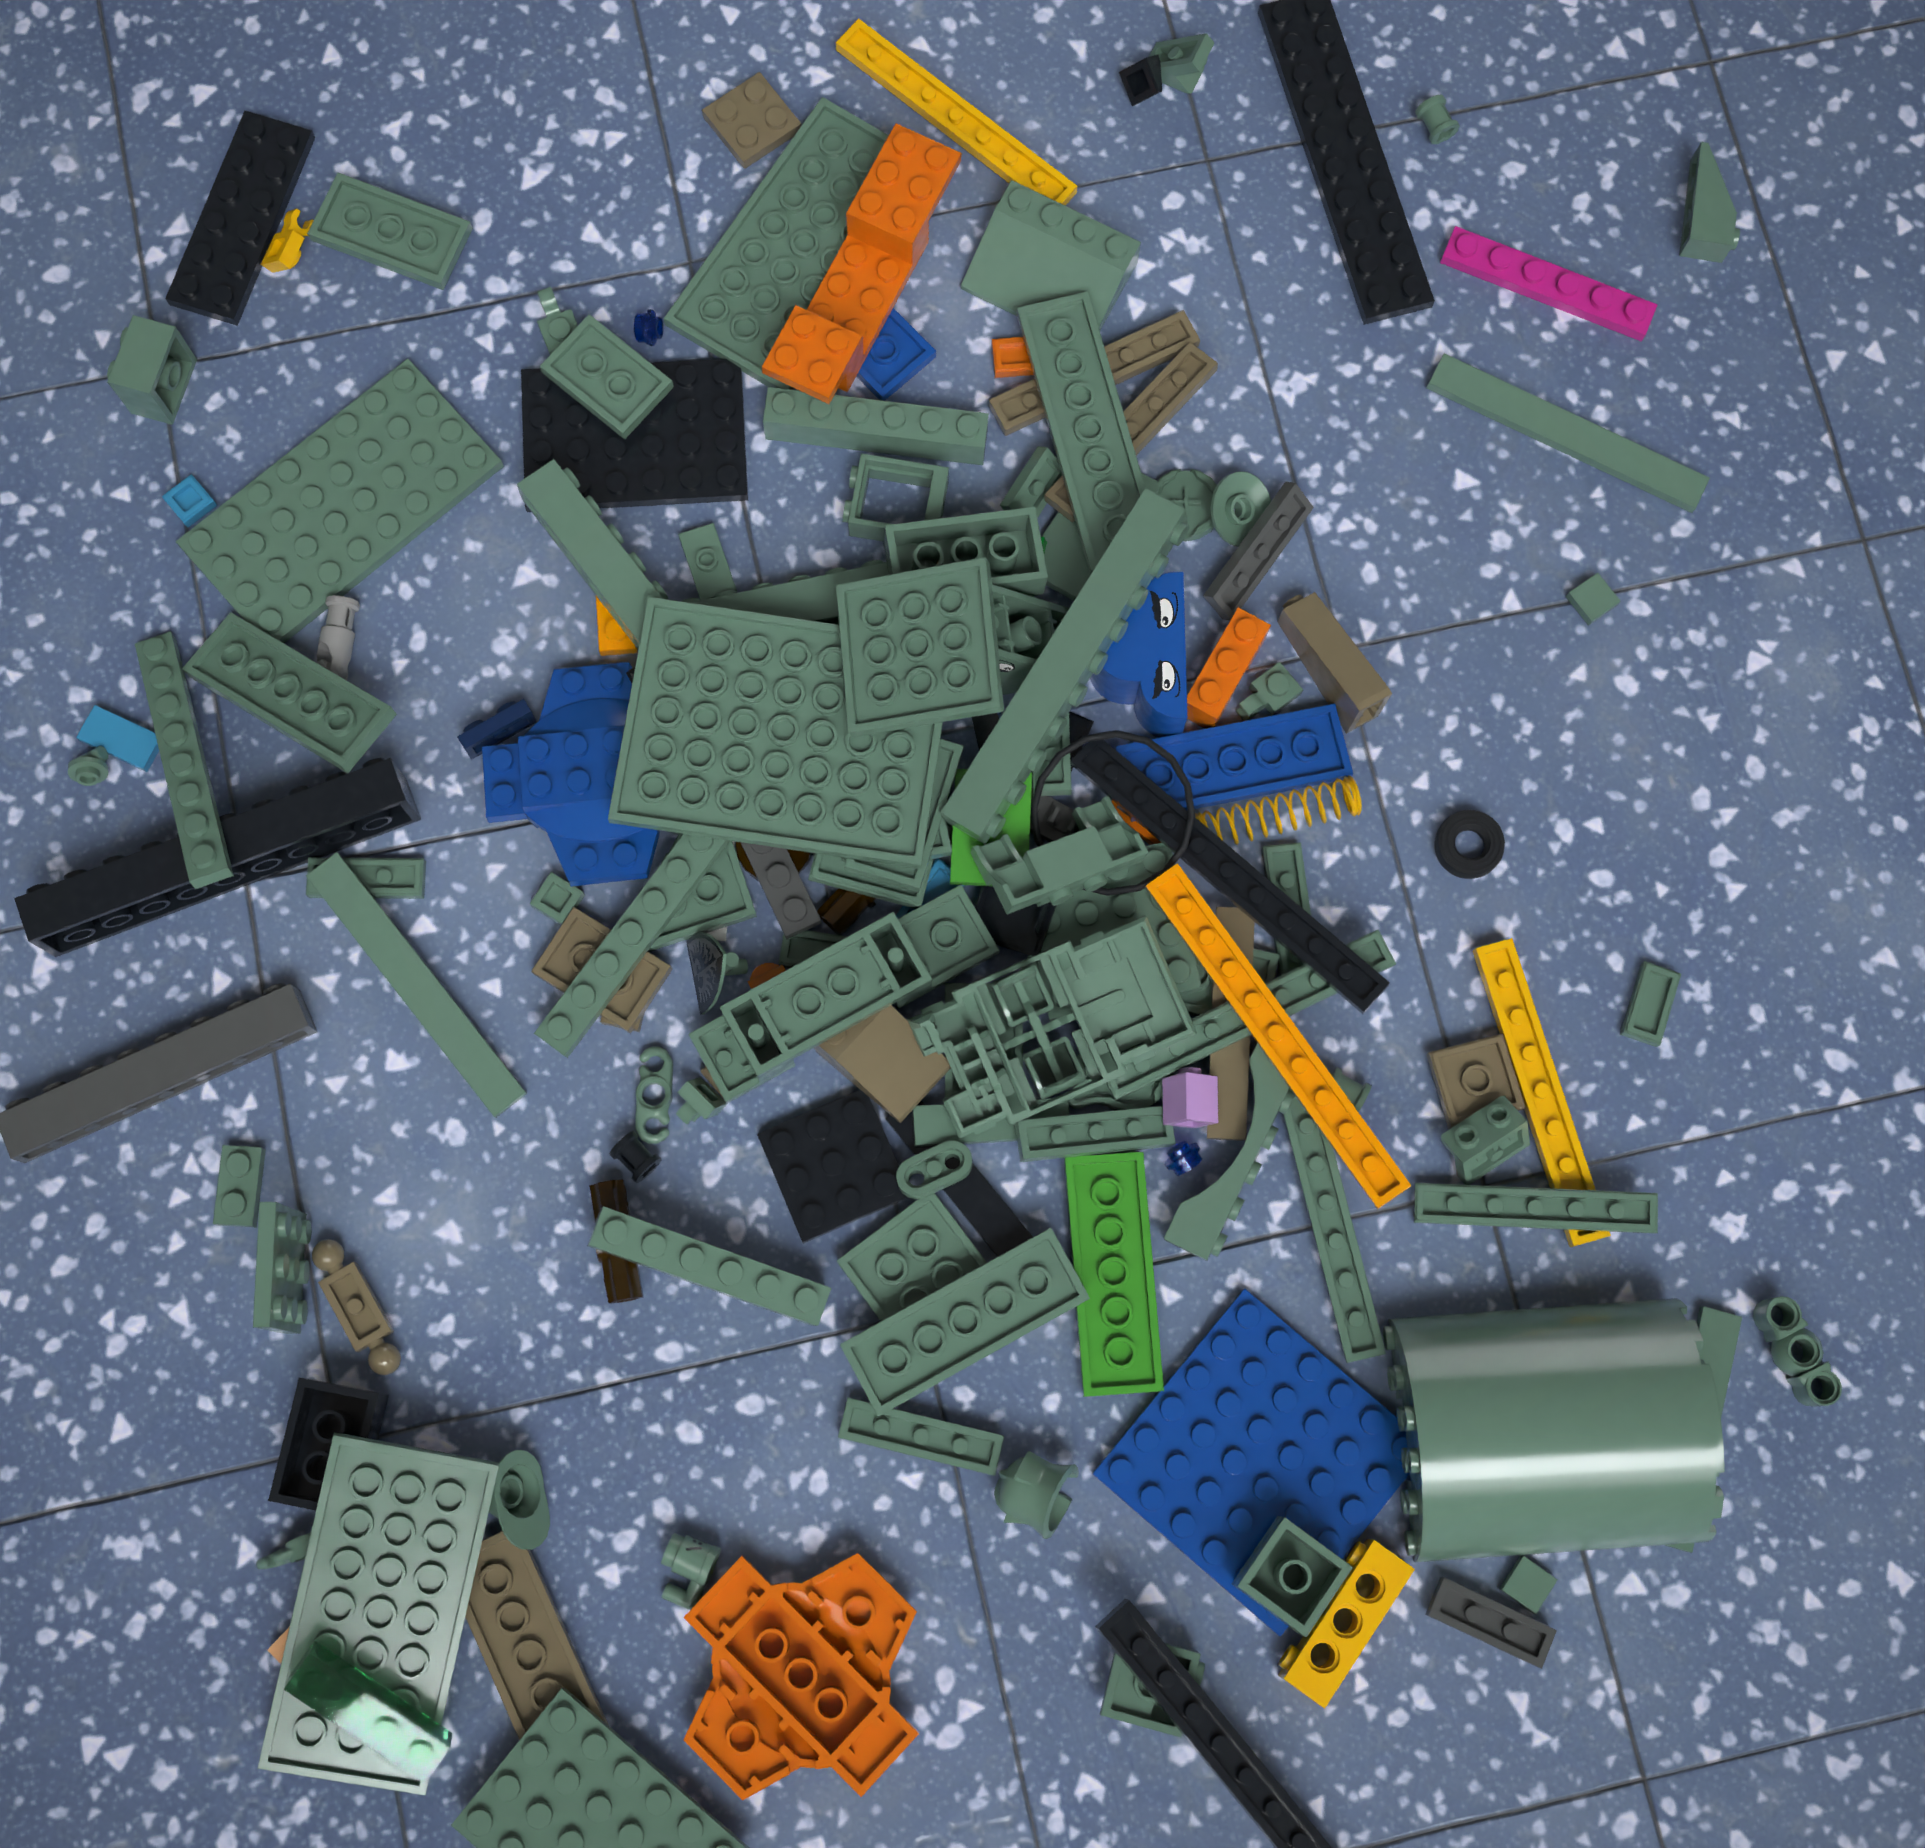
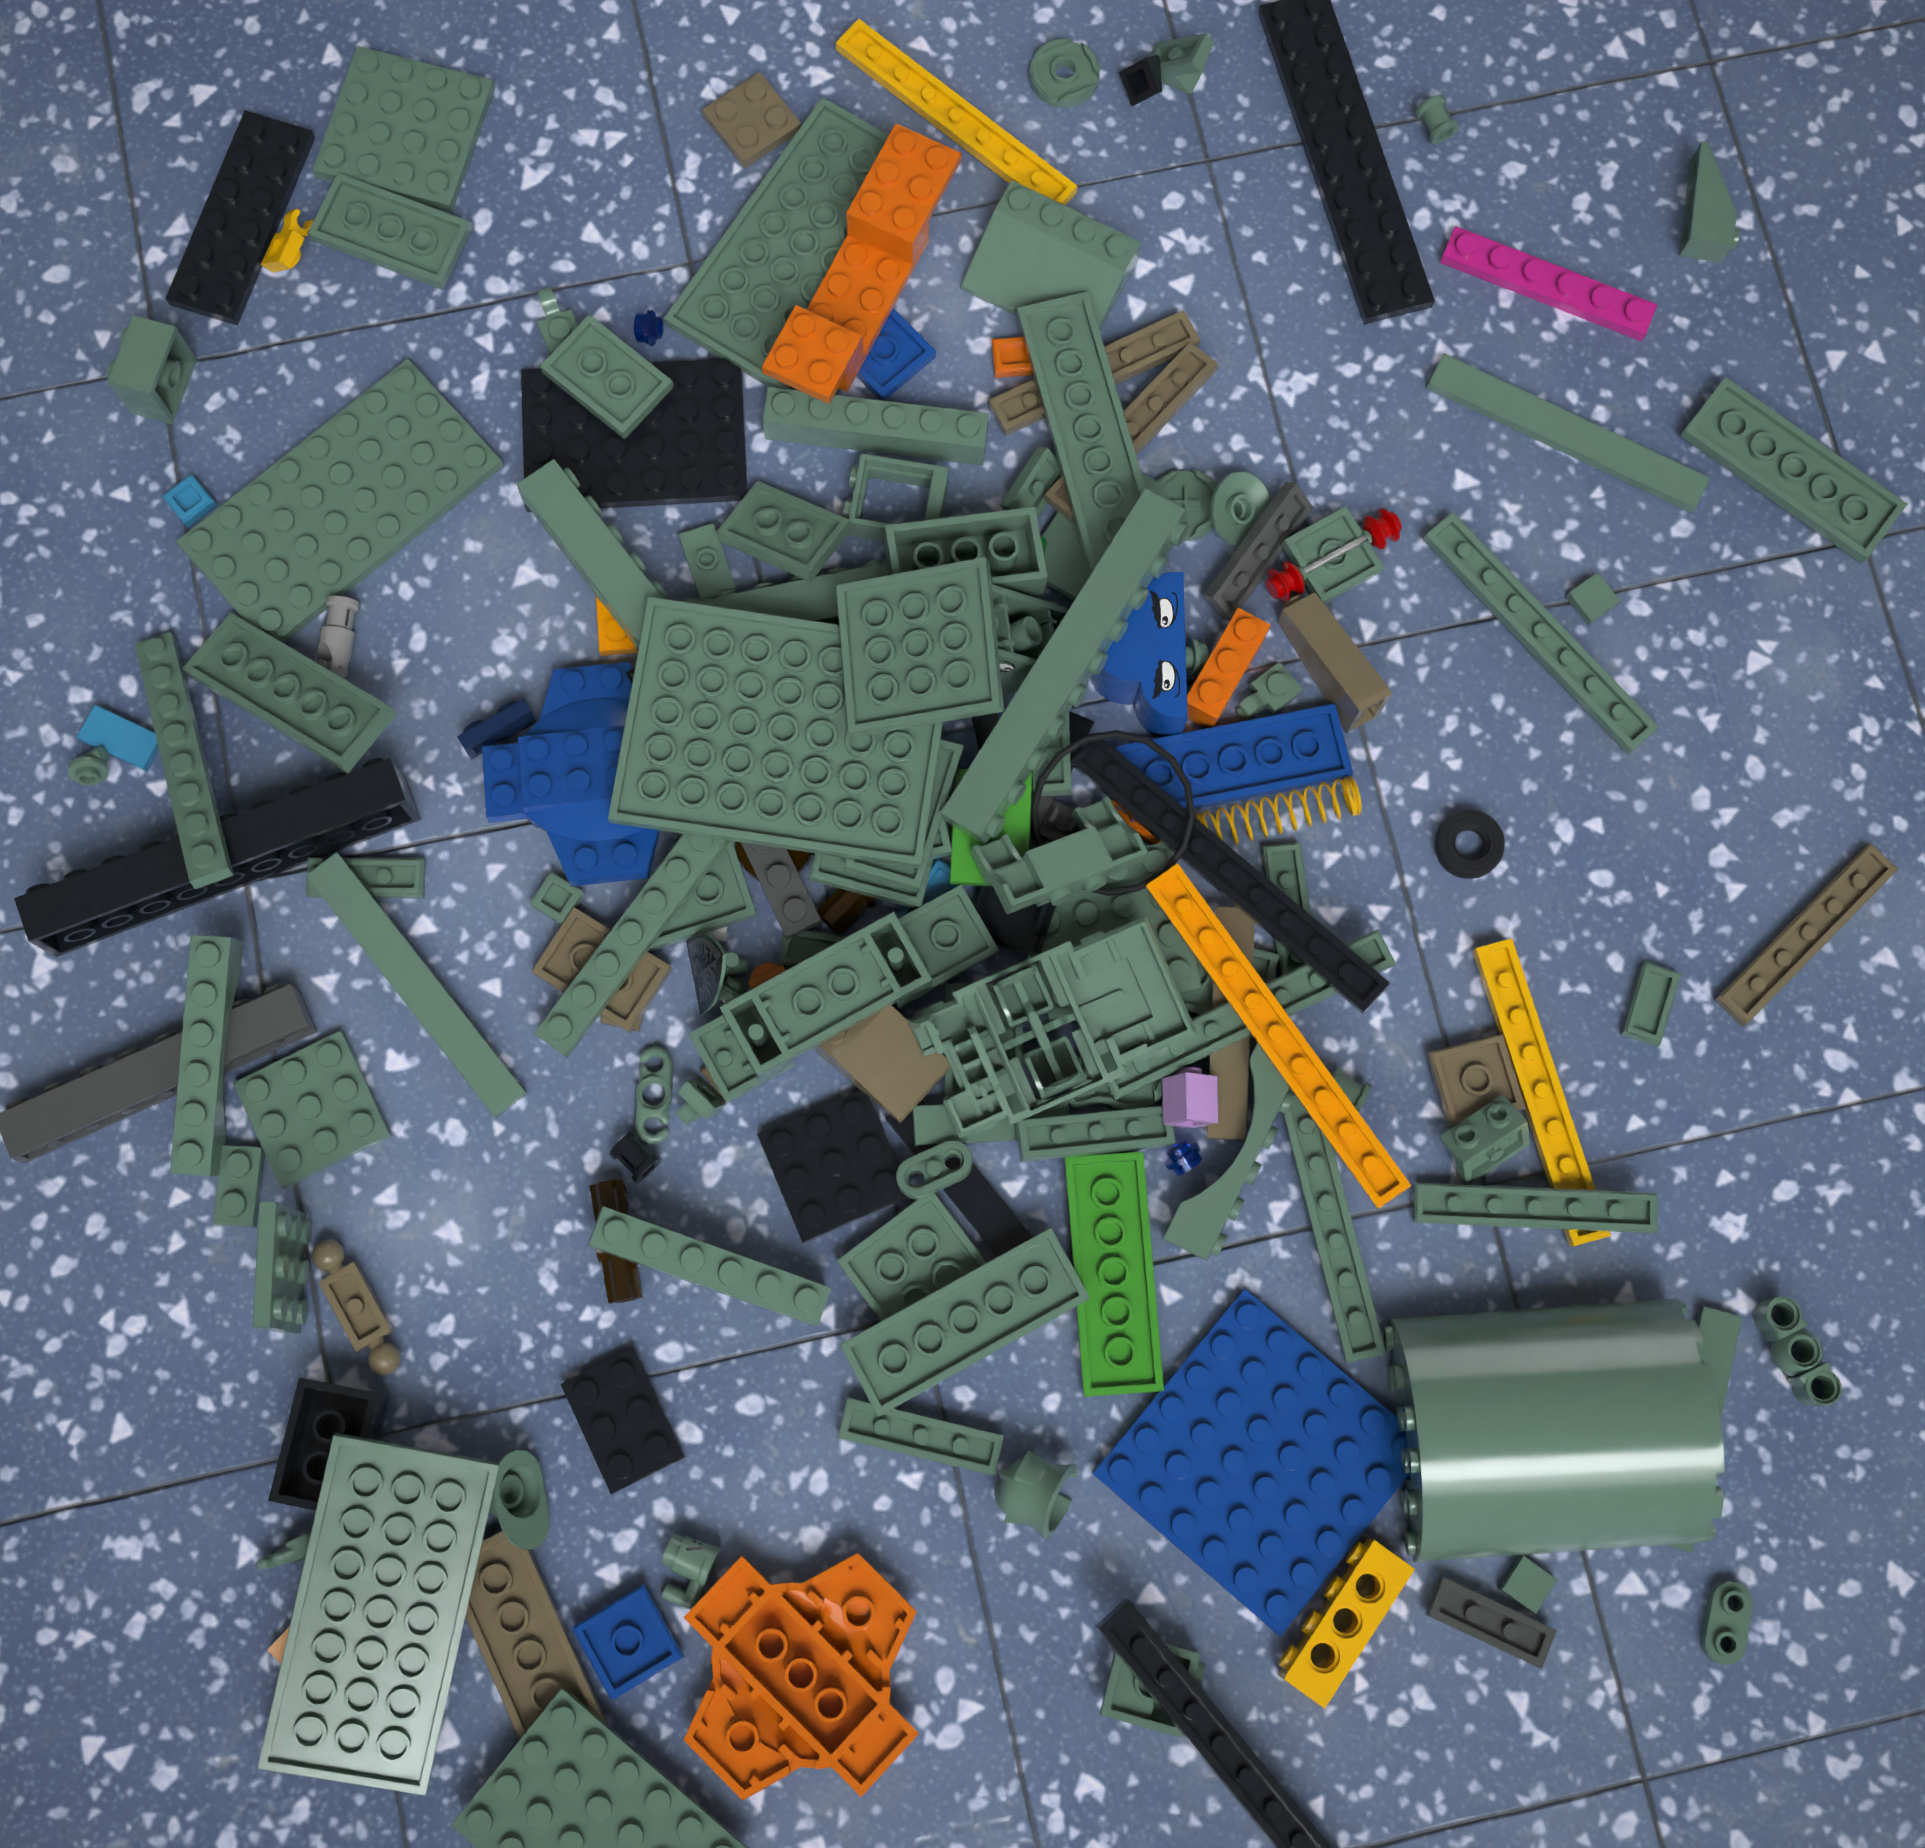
clear green brick [284,1641,452,1784] -> none
sand green brick [1231,1516,1353,1637] -> none
none -> sand green arch [170,935,243,1176]
none -> sand green plate [233,1030,392,1189]
none -> sand green plate [312,46,496,212]
none -> black plate [561,1348,686,1494]
none -> blue plate [572,1584,685,1701]
none -> sand green plate [716,481,852,582]
none -> sand green plate [718,975,748,1004]
none -> sand green tile [1029,38,1100,108]
none -> sand green plate [1185,638,1209,676]
none -> sand green plate [1265,506,1402,604]
none -> sand green plate [1423,512,1659,755]
none -> sand green plate [1680,377,1908,564]
none -> sand green plate [1700,1581,1753,1665]
none -> dark tan tile [1714,843,1898,1027]

